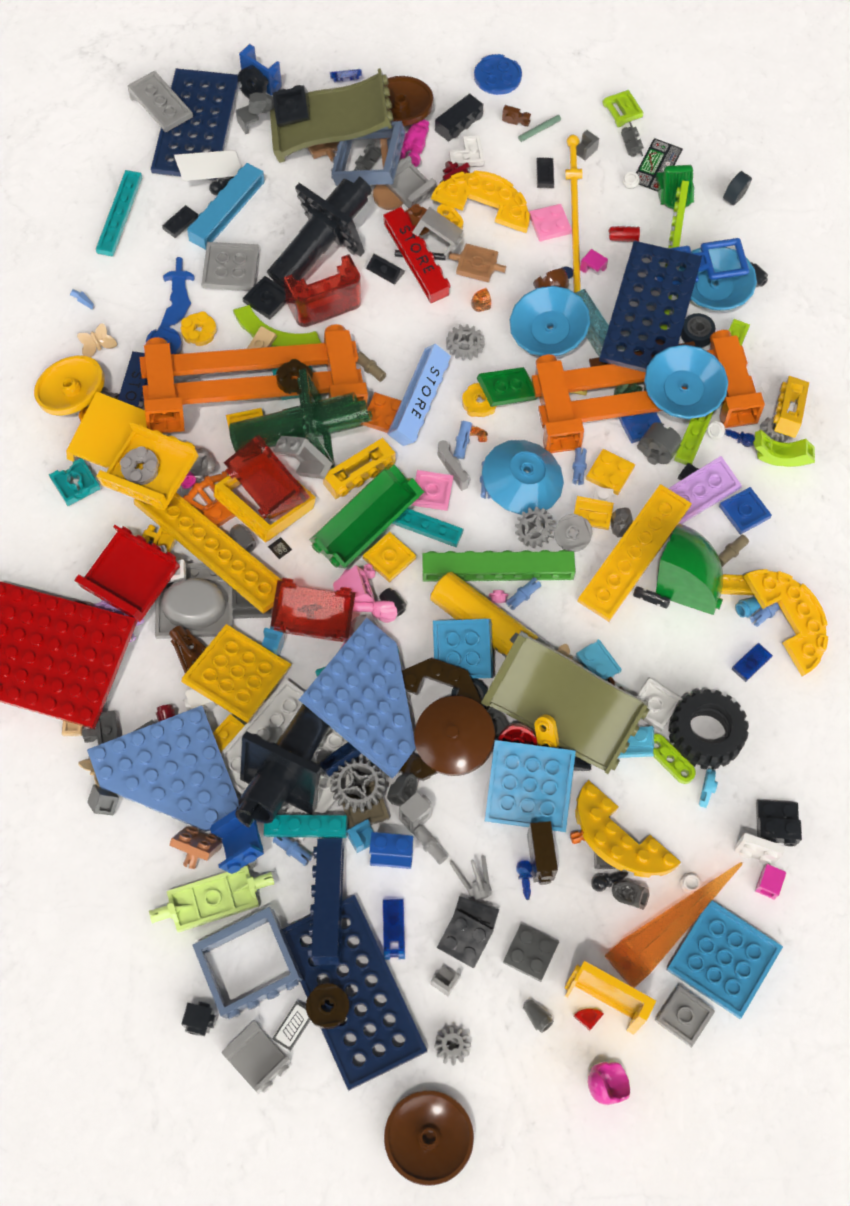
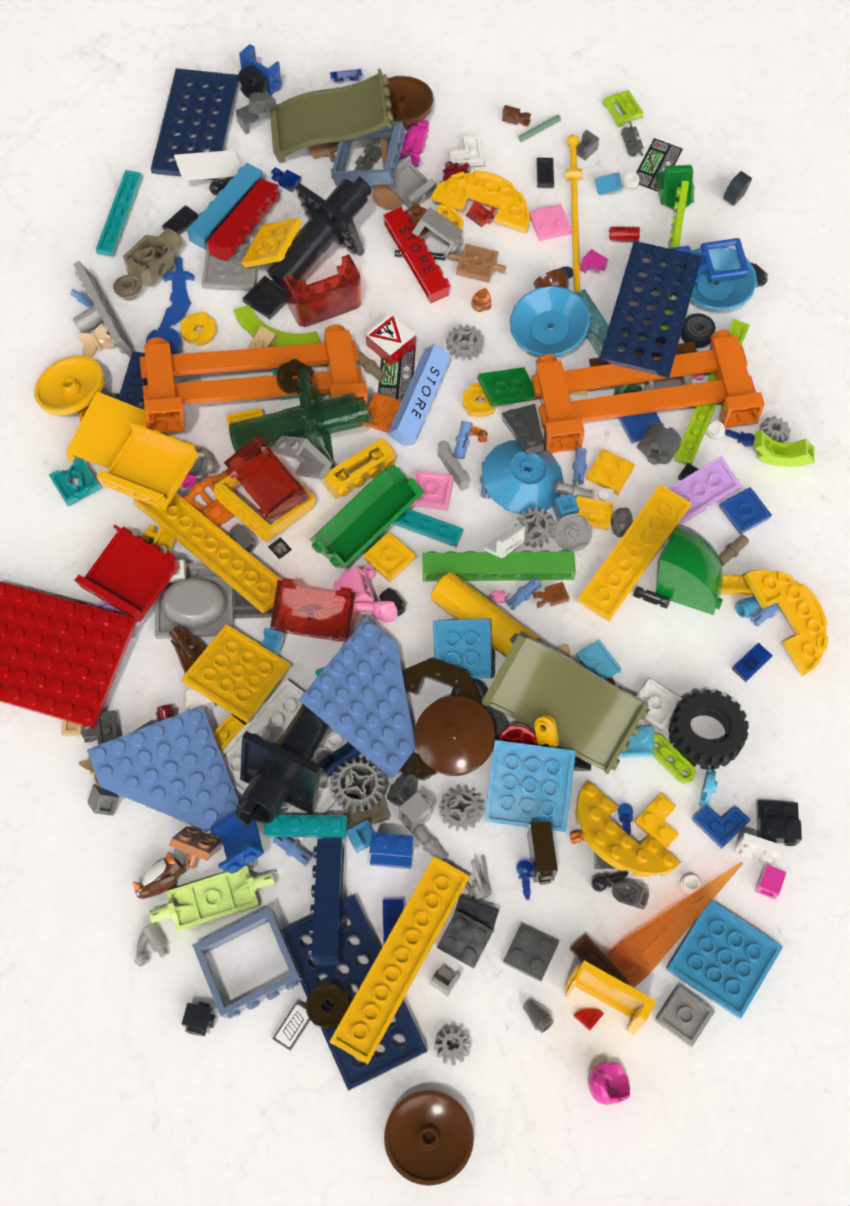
light grey plate [120,446,159,485] -> none
light grey plate [127,70,193,132] -> none
light grey panel [221,1021,291,1094] -> none
black plate [272,85,310,127] -> none
black slope [366,254,405,285] -> none
black brick [435,93,484,142] -> none
blue tile [474,54,522,95] -> none
dark azure dish [644,345,729,419] -> none
yellow brick [773,376,810,438] -> none
none -> light grey plate [73,261,134,357]
none -> dark tan brick [113,229,183,301]
none -> reddish brown animal [133,852,187,900]
none -> light grey plant [134,923,169,967]
none -> red brick [207,178,280,261]
none -> yellow plate [241,217,302,268]
none -> clear blue plate [271,167,301,192]
none -> yellow plate [330,856,470,1064]
none -> piece [366,314,416,366]
none -> sticker [378,347,416,401]
none -> light grey gear [439,787,483,832]
none -> clear red bracket [466,200,496,227]
none -> white panel [484,524,525,558]
none -> dark grey wing [501,404,544,455]
none -> dark orange plate [533,582,569,608]
none -> dark azure panel [553,493,579,522]
none -> light grey pin [554,481,593,498]
none -> reddish brown plate [569,934,630,985]
none -> dark azure panel [595,172,623,195]
none -> clear blue bar [617,803,633,836]
none -> yellow plate [634,793,679,849]
none -> blue plate [692,805,750,849]

